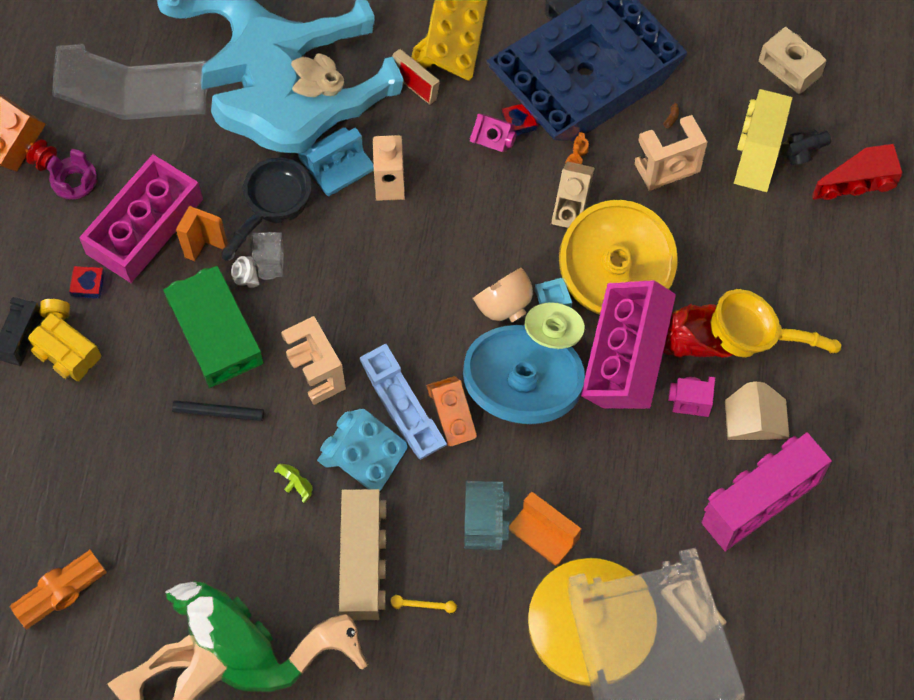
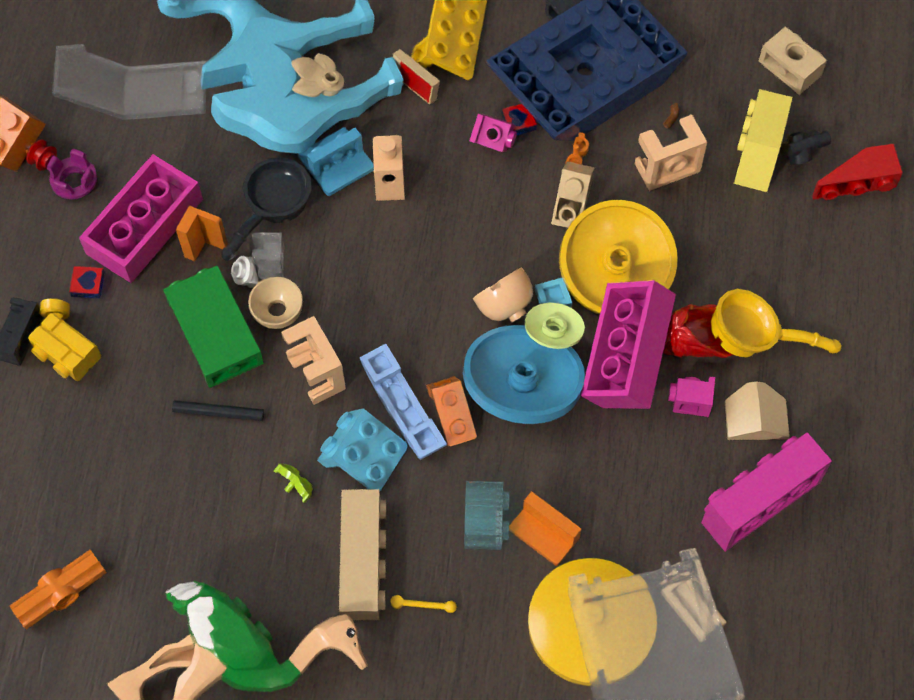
none -> tan piece [248,277,303,329]

